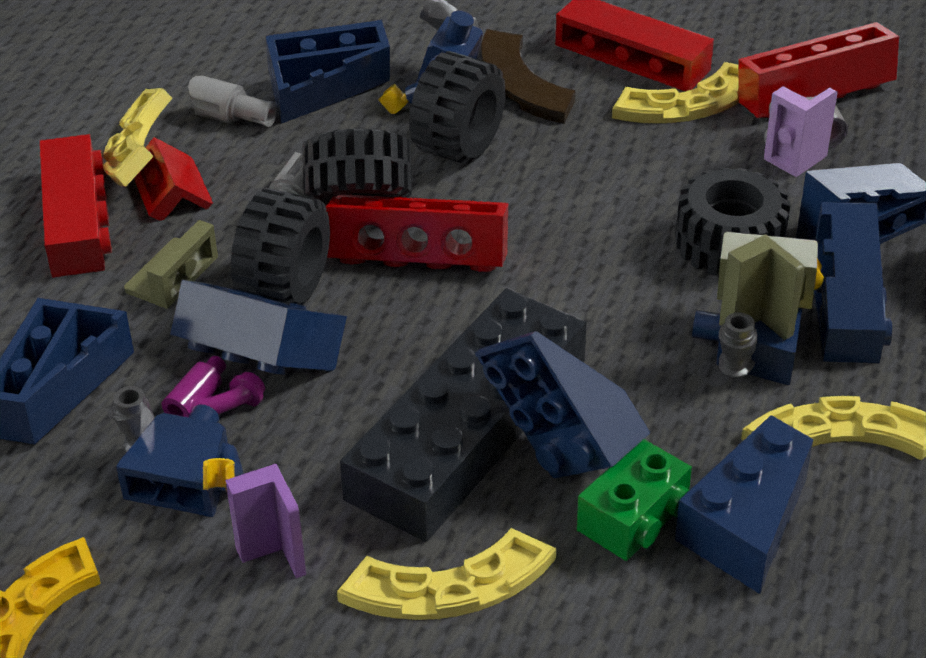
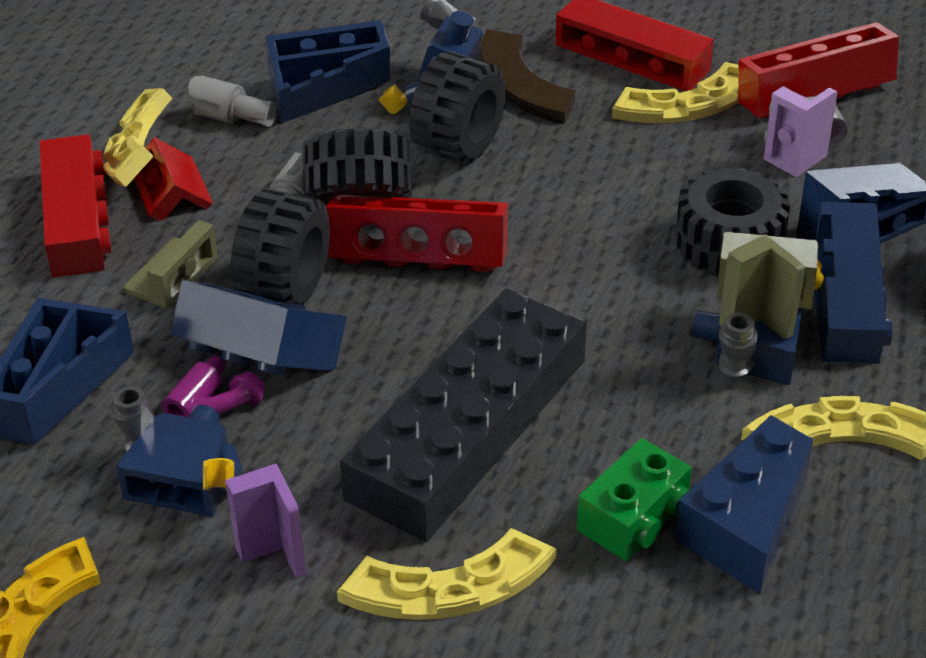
dark blue slope [475,331,650,478] -> none

